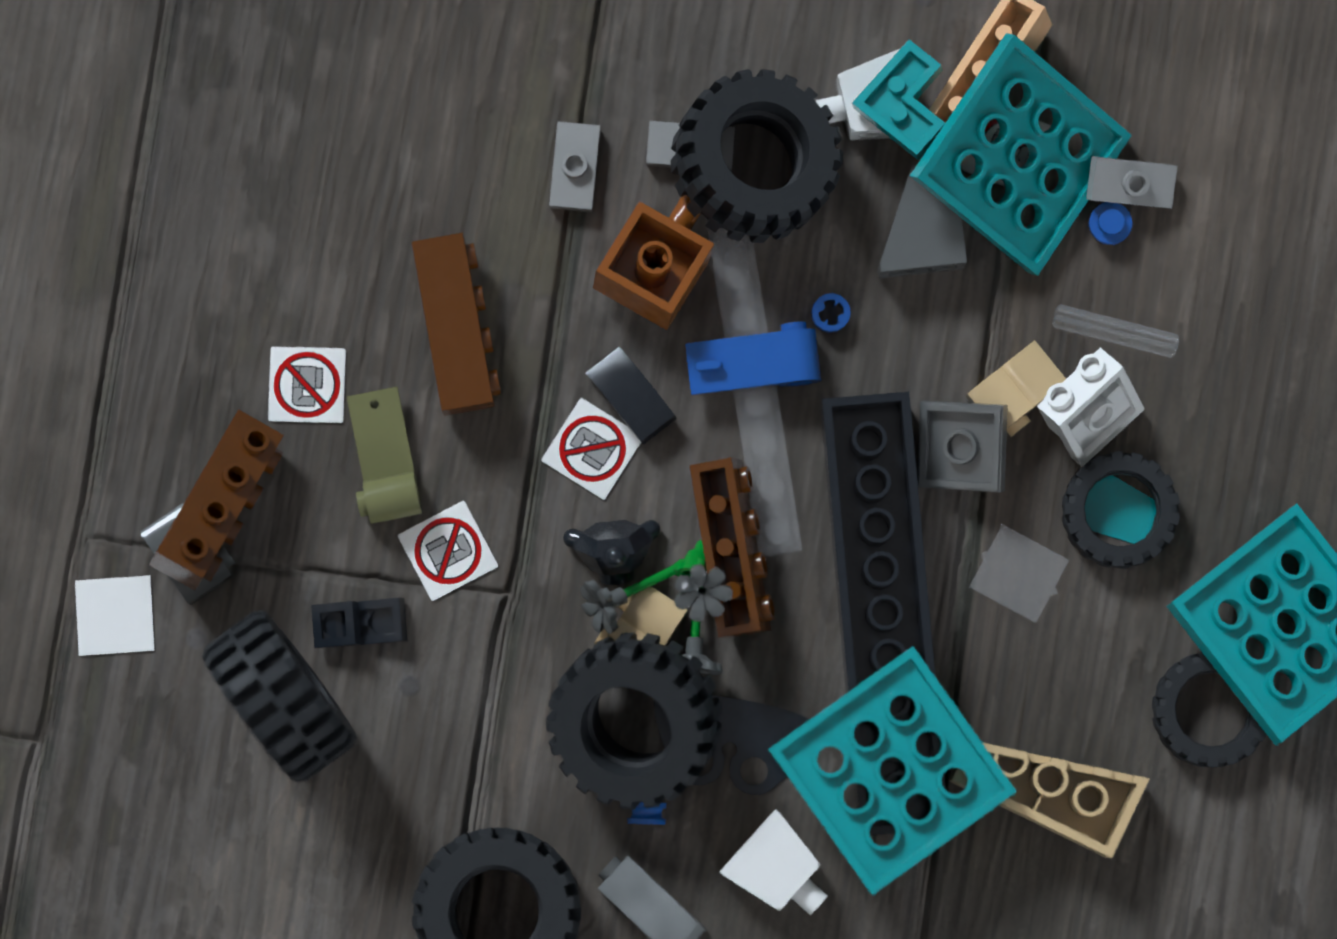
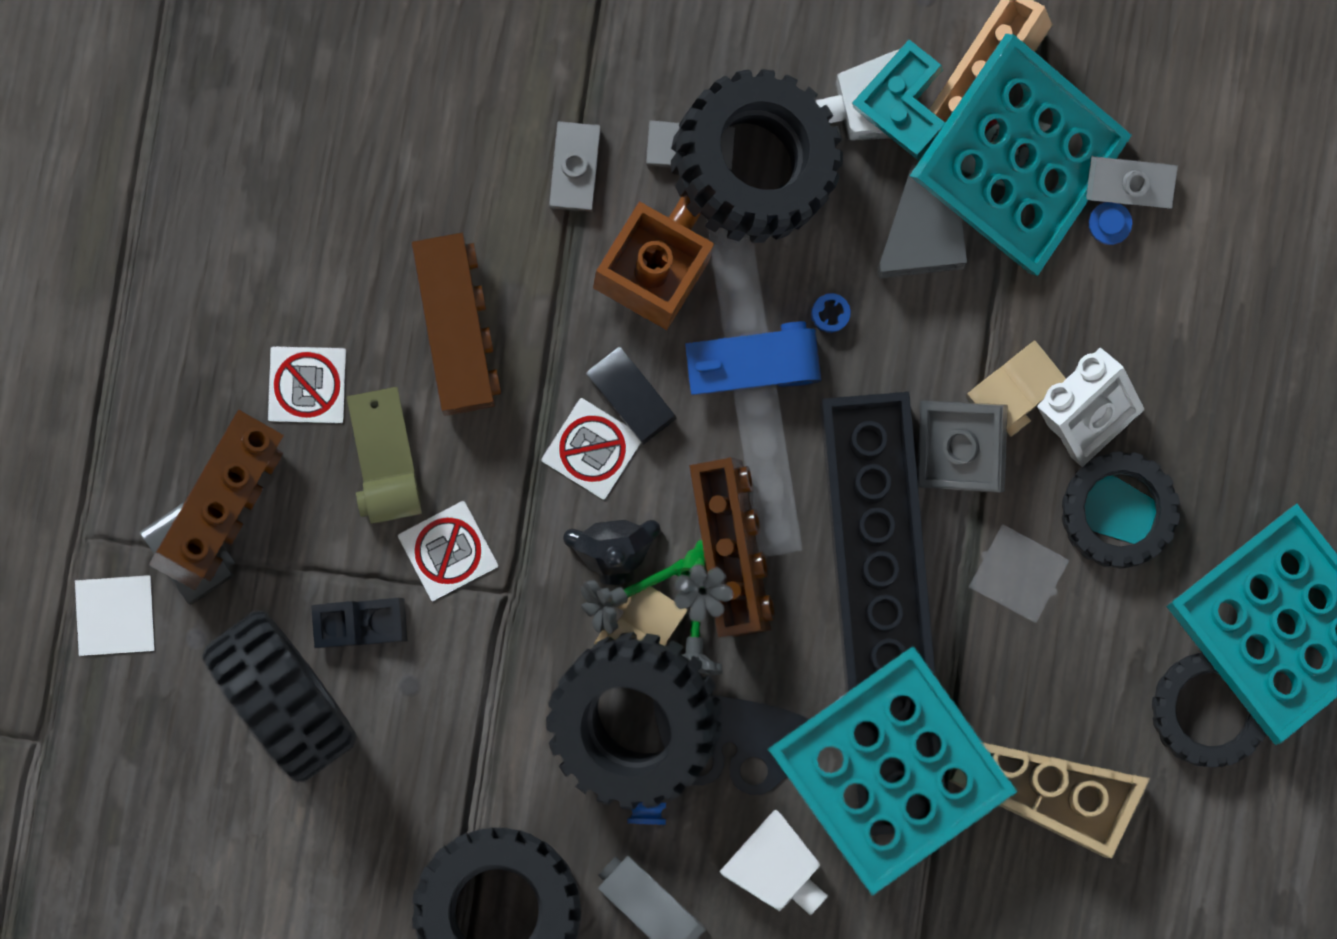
clear axle [1052,304,1179,358] -> none

